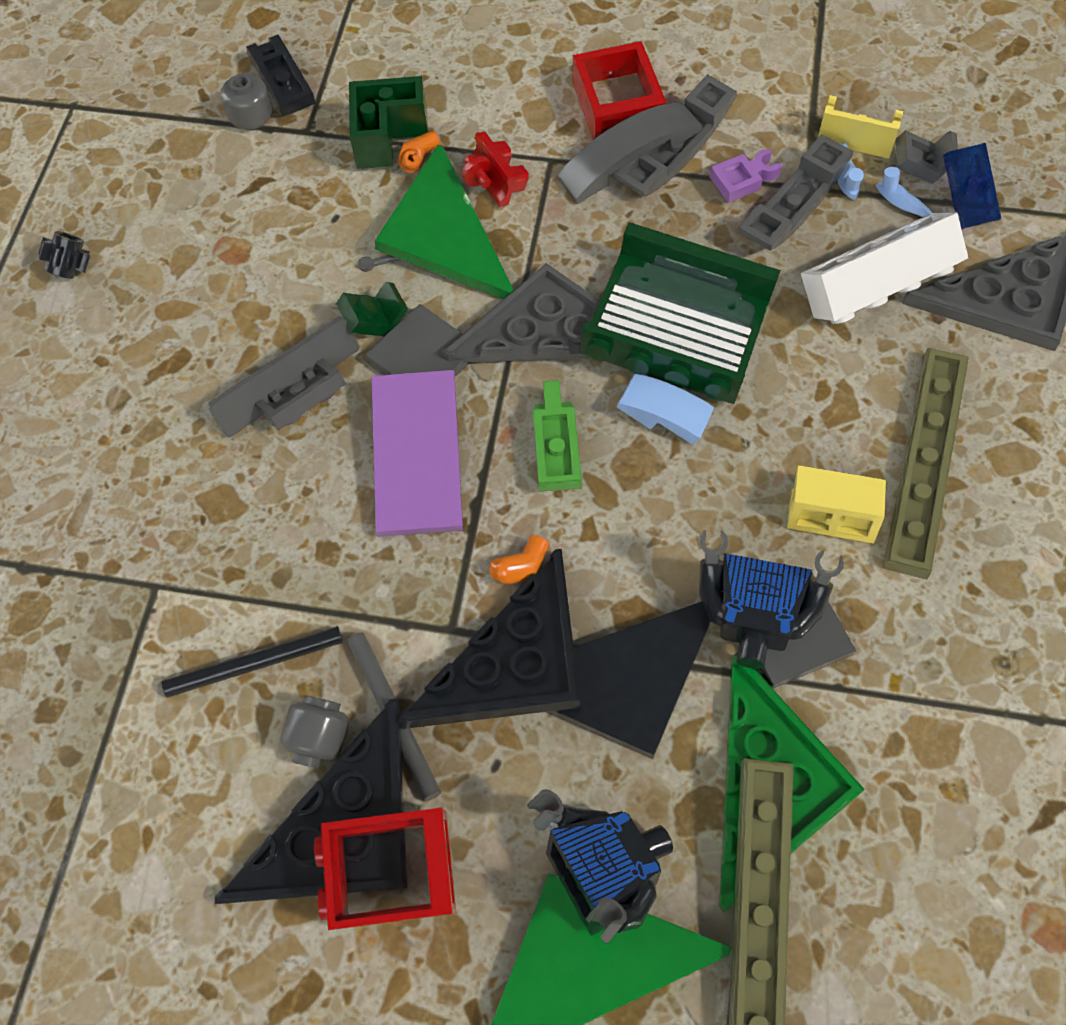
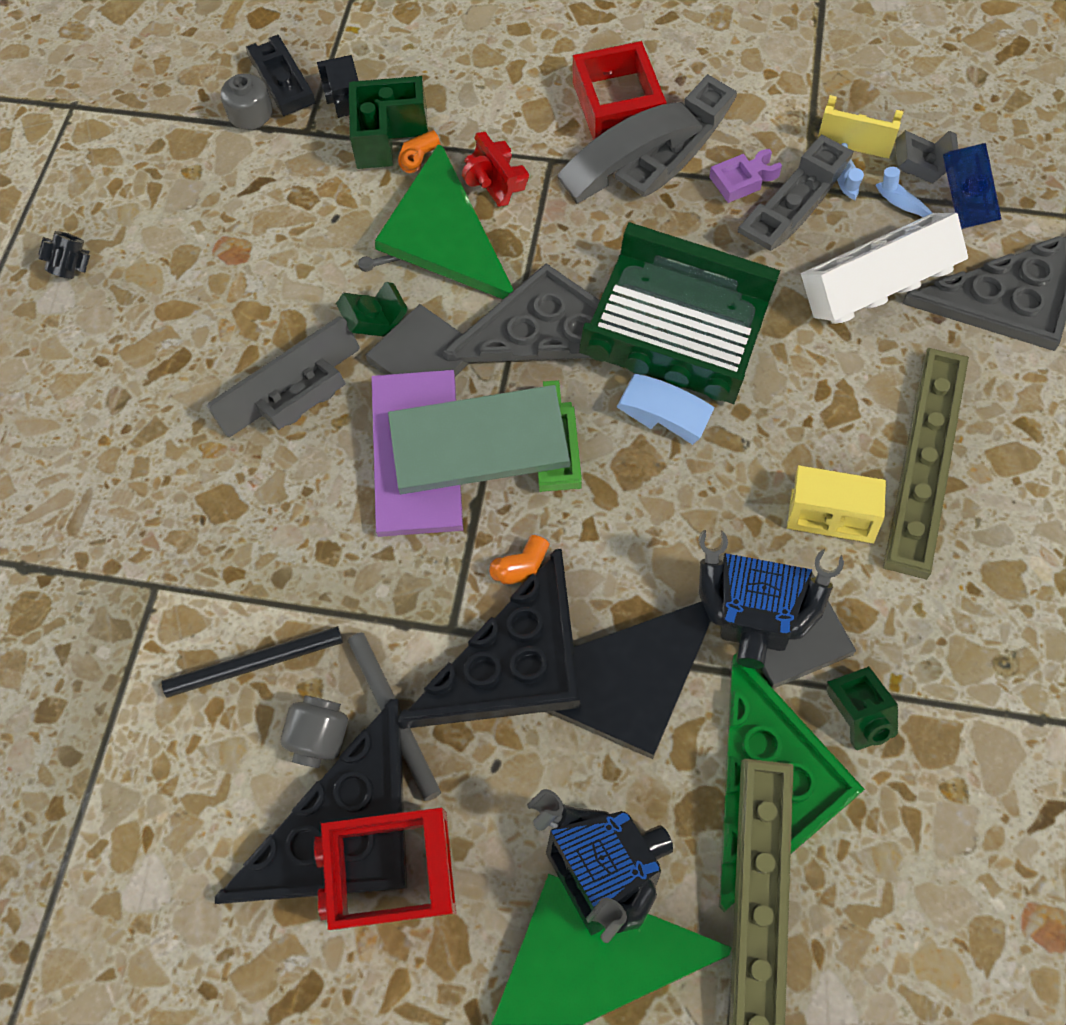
none -> black brick [317,55,359,118]
none -> sand green tile [388,385,570,495]
none -> dark green bracket [827,666,898,750]

